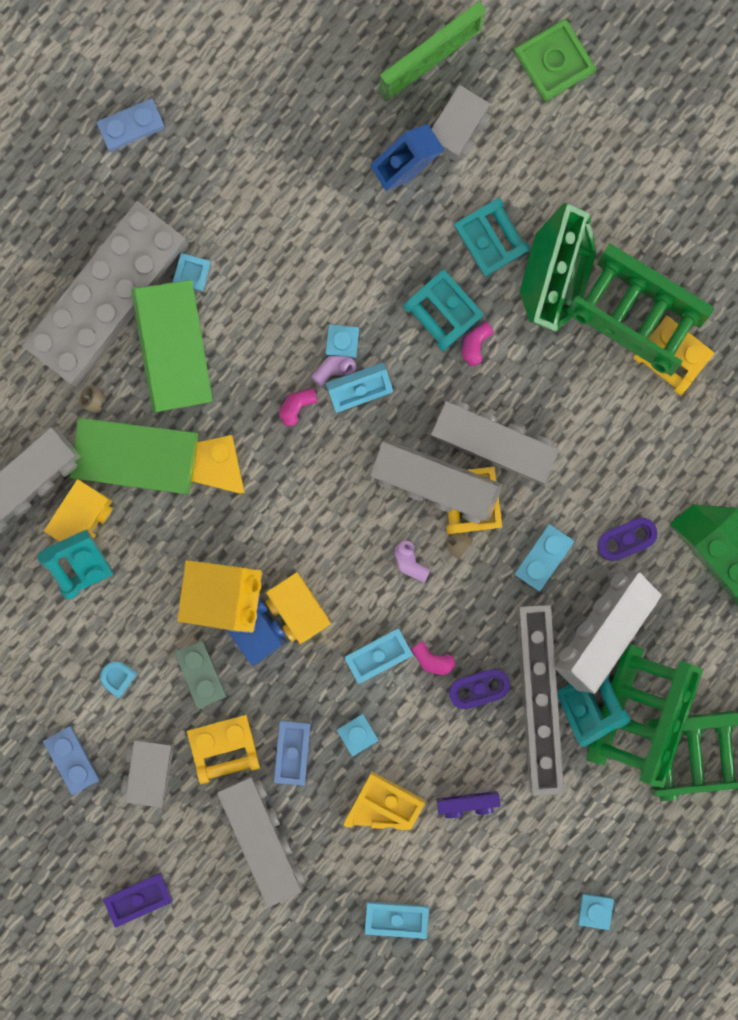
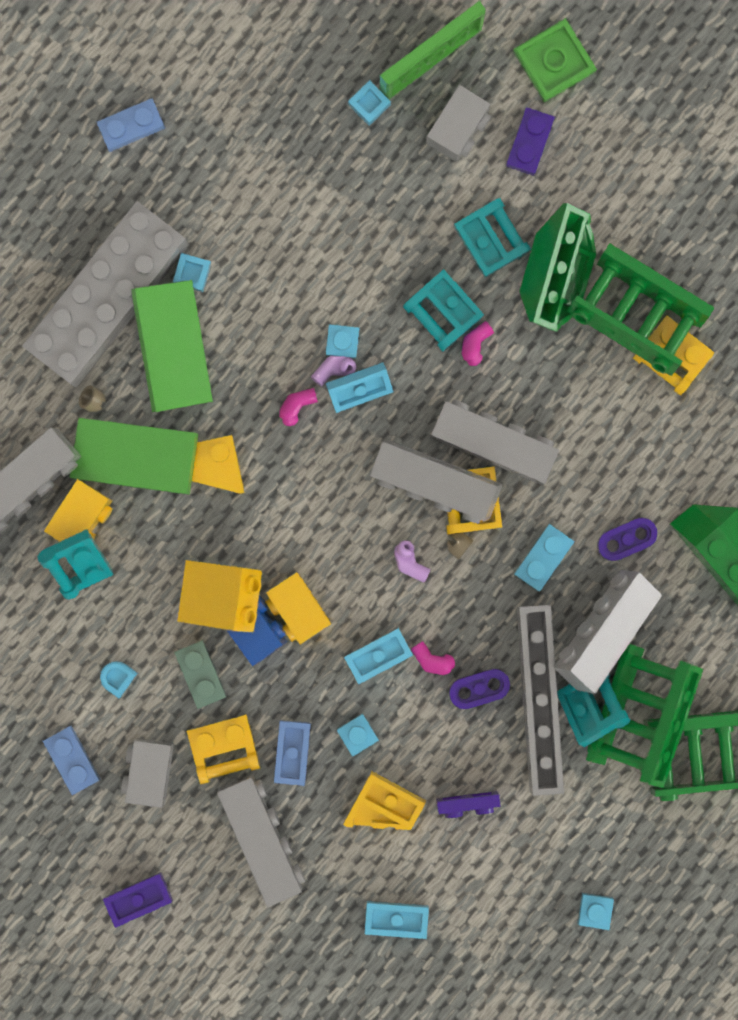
blue brick [370,124,444,191] -> none
none -> medium azure plate [348,80,391,126]
none -> dark purple plate [506,107,555,176]

